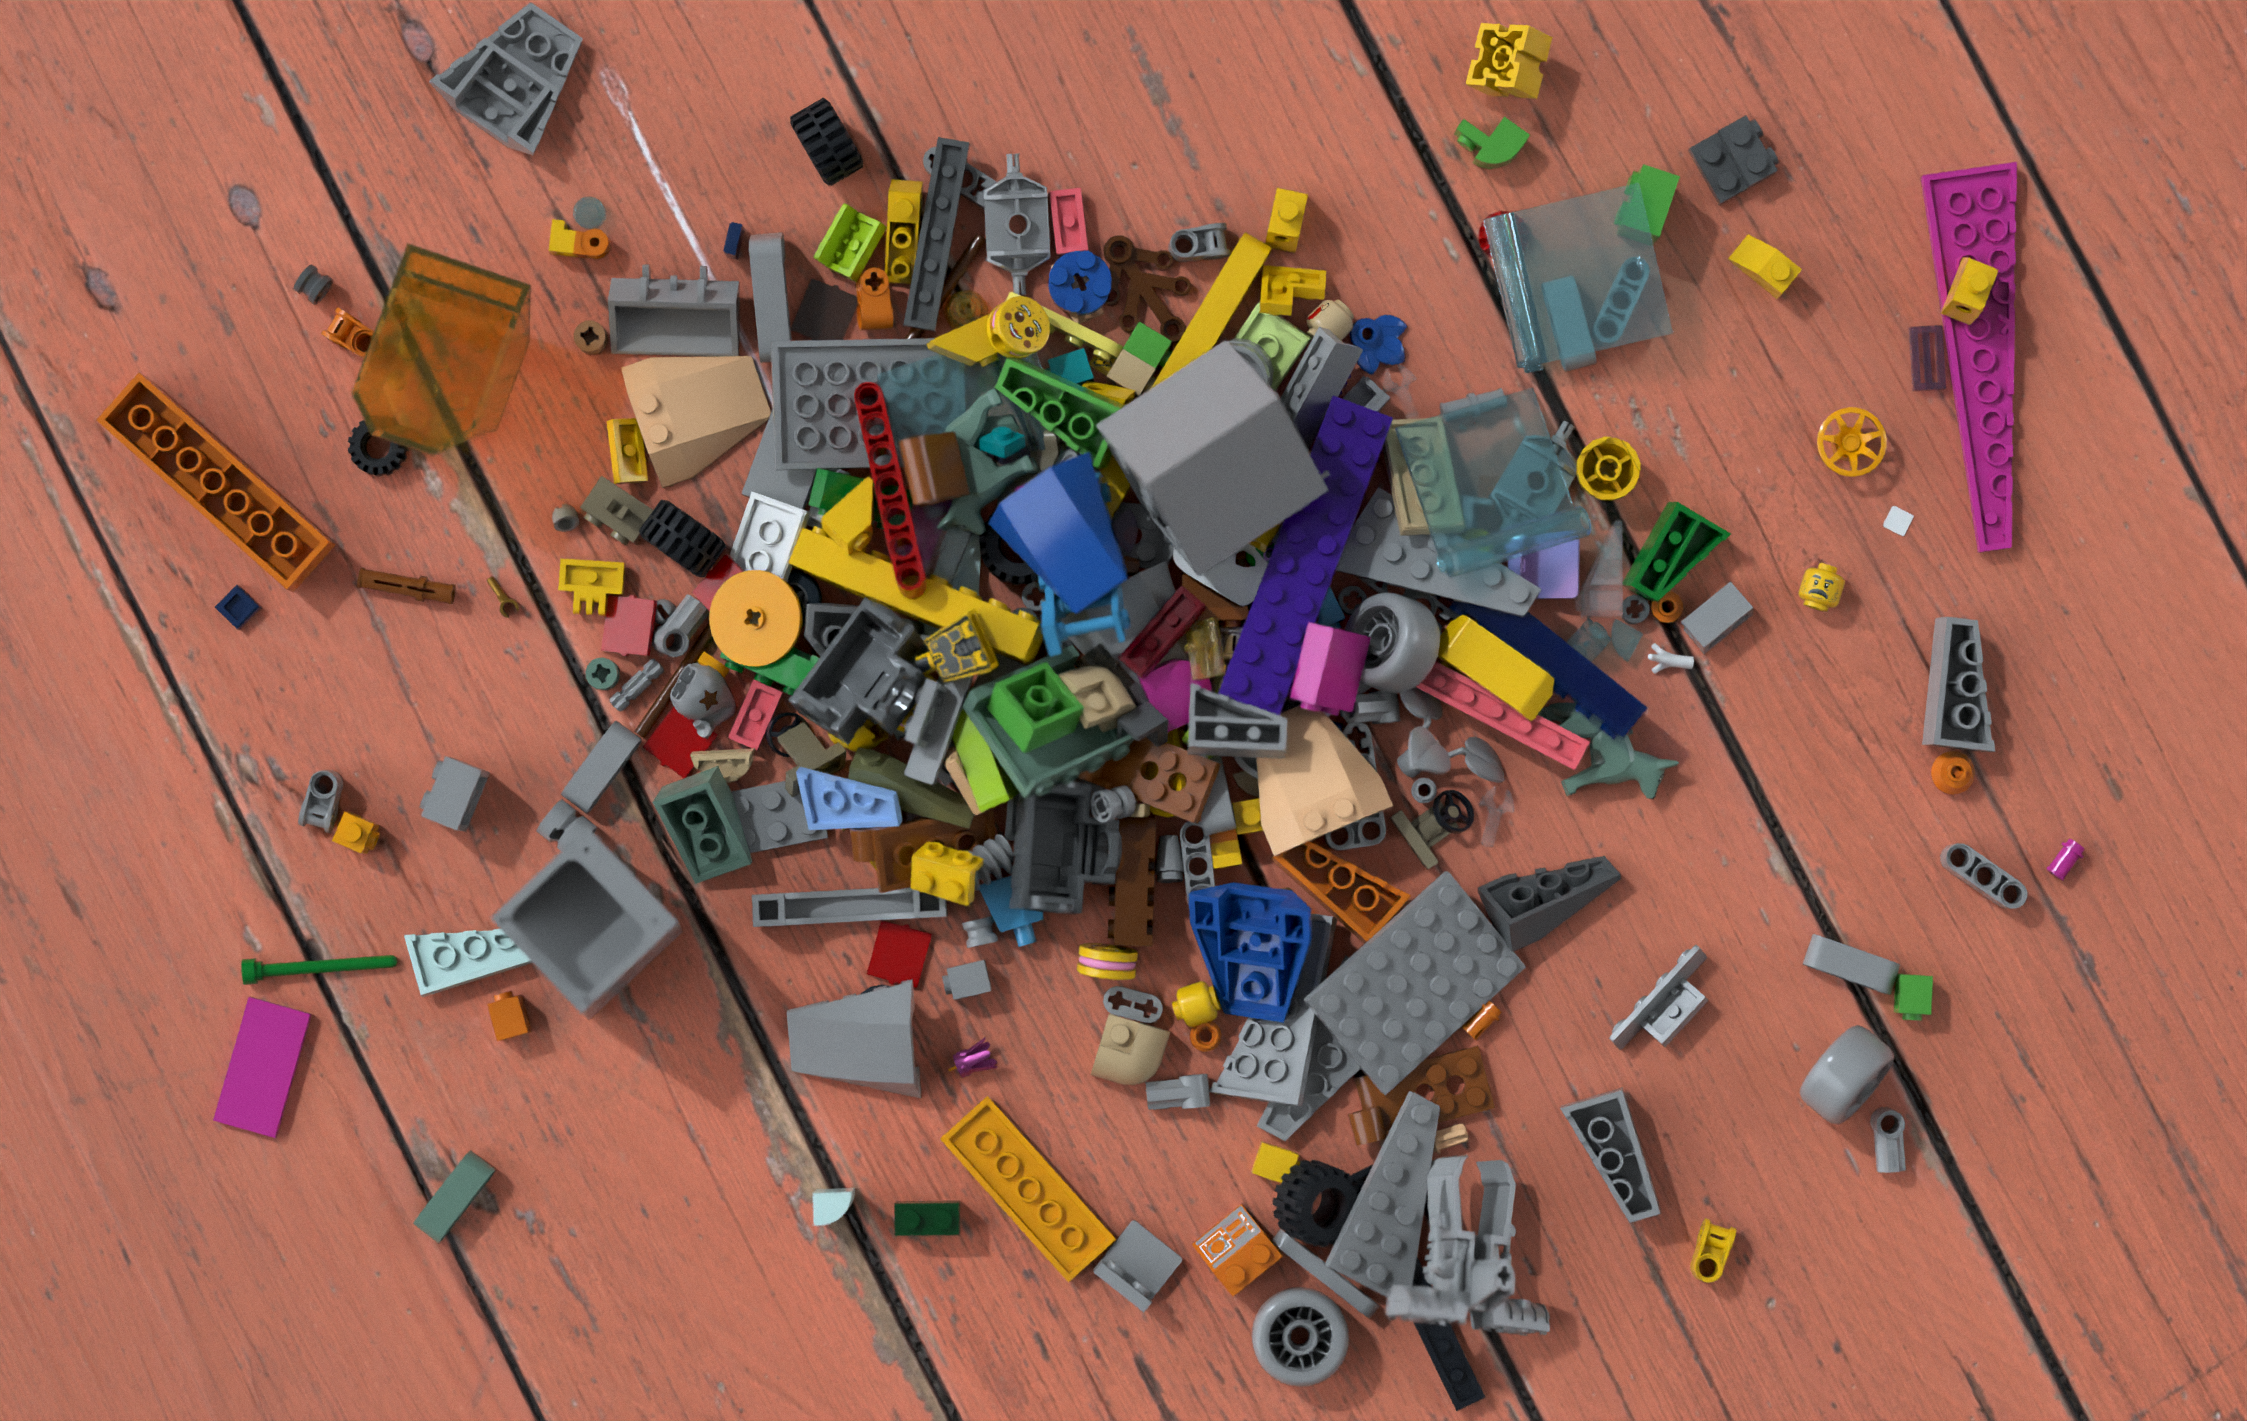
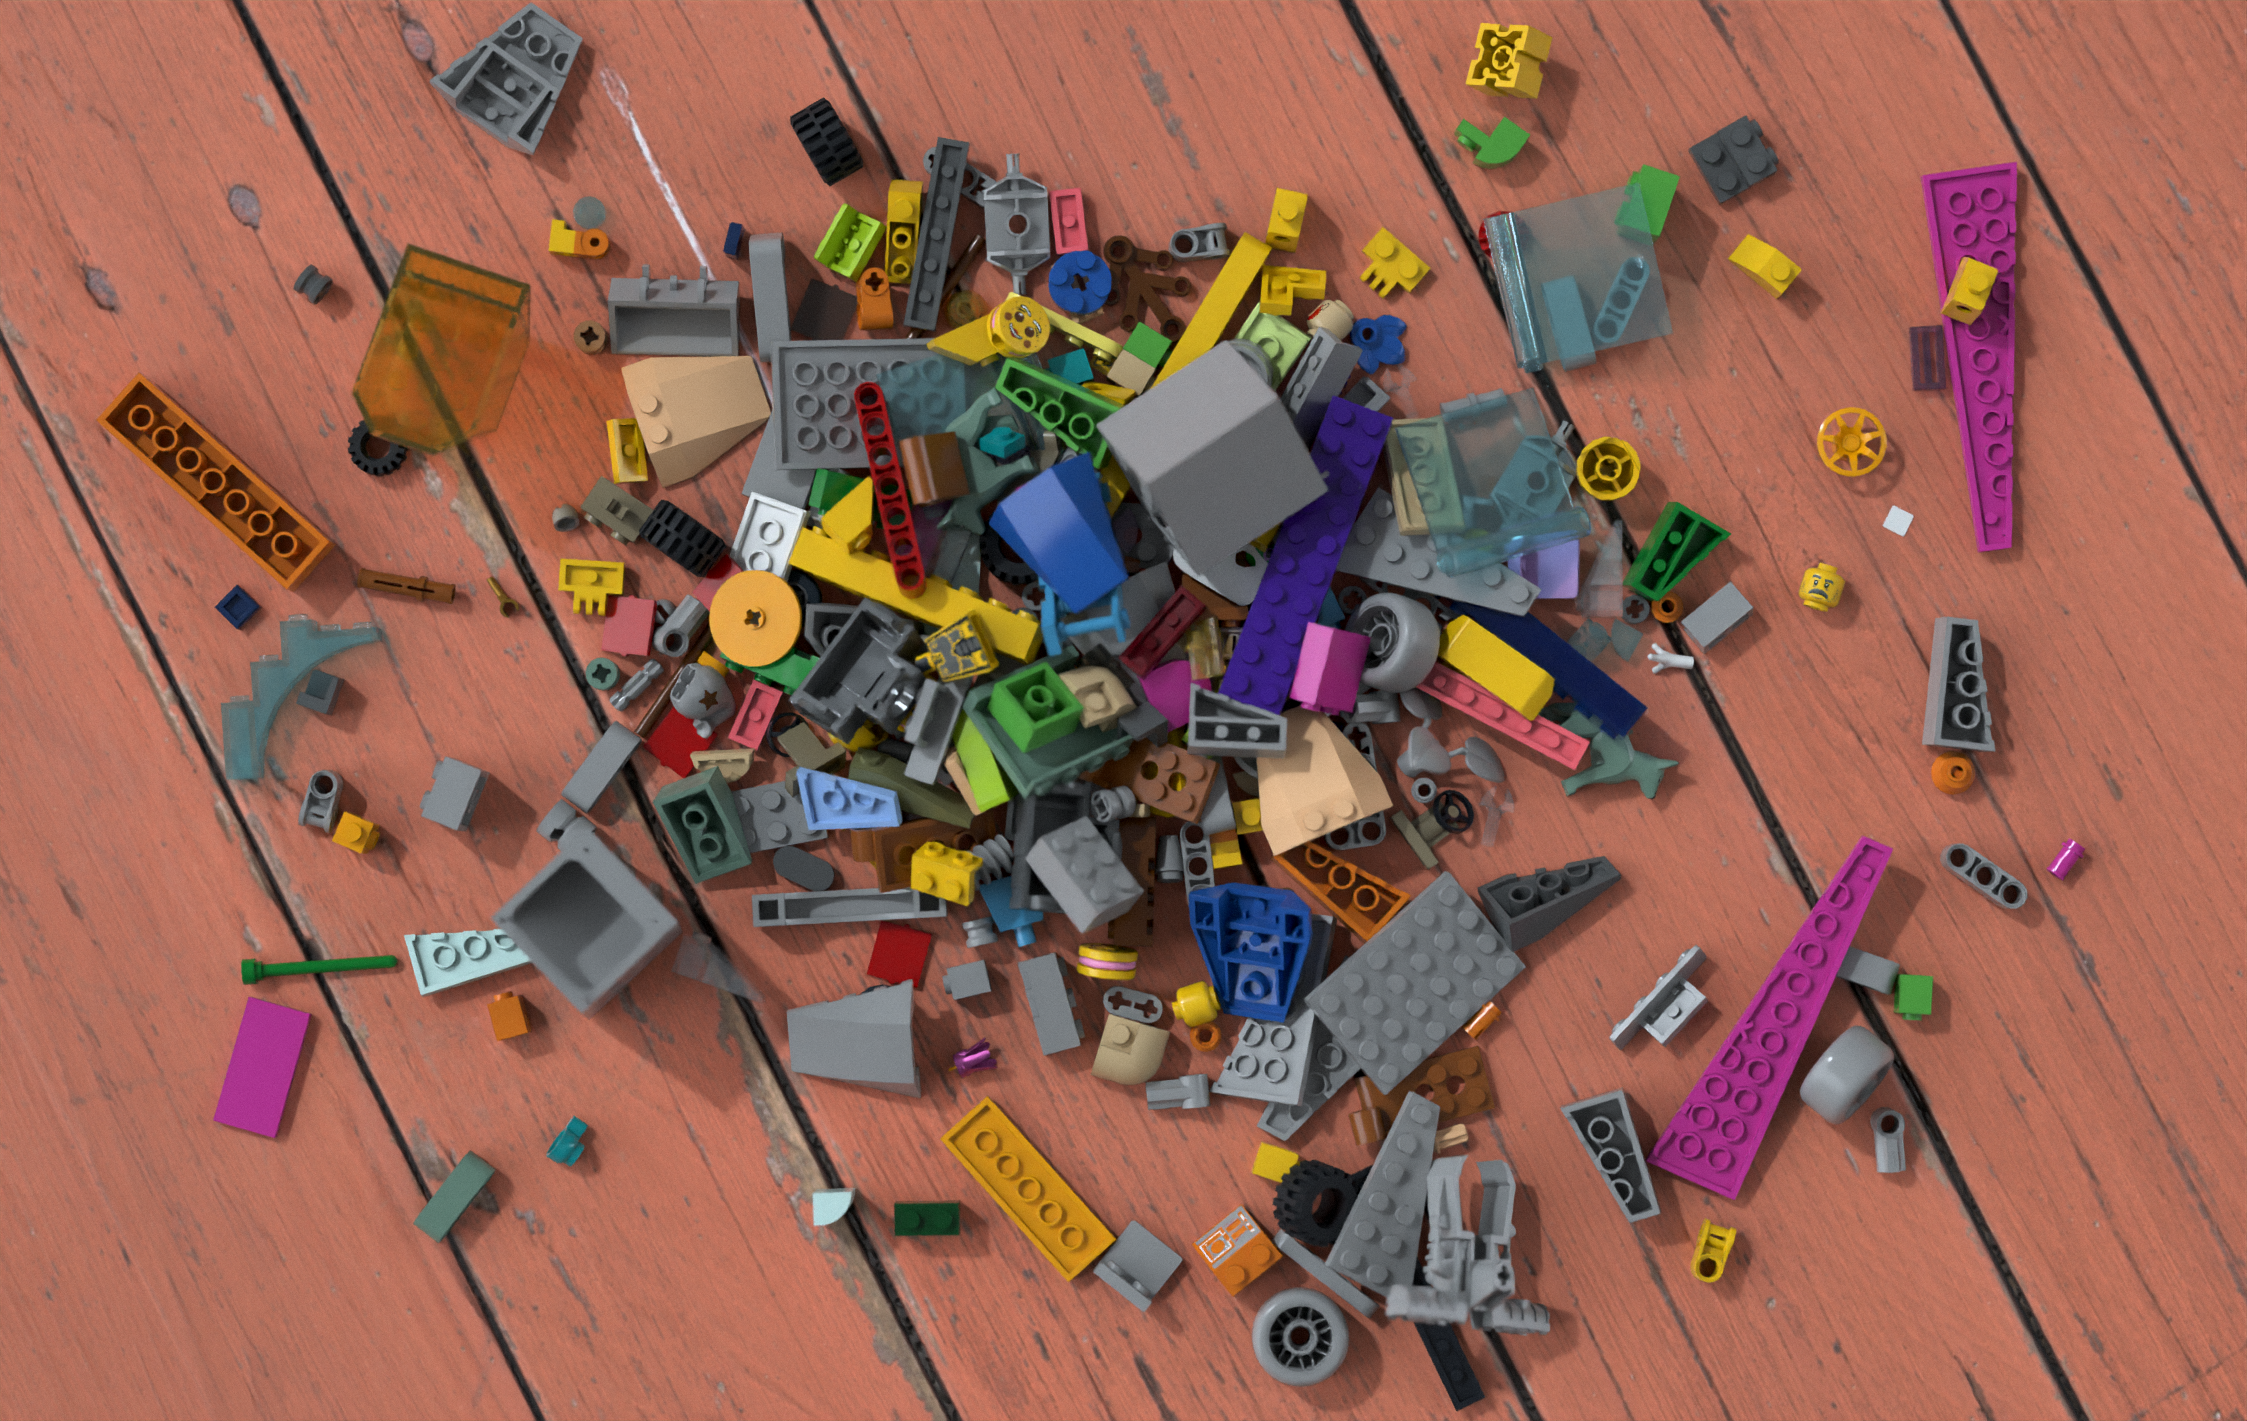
orange piece [321,307,385,361] -> none
none -> clear light blue arch [221,614,382,781]
none -> dark grey panel [296,670,344,716]
none -> teal piece [546,1116,588,1167]
none -> clear slope [671,931,767,1003]
none -> dark grey tile [773,846,835,891]
none -> light grey pin [877,738,914,765]
none -> light grey wedge [1017,952,1085,1056]
none -> light grey brick [1025,816,1143,934]
none -> yellow hinge [1359,227,1431,299]
none -> dark pink wing [1645,835,1893,1200]

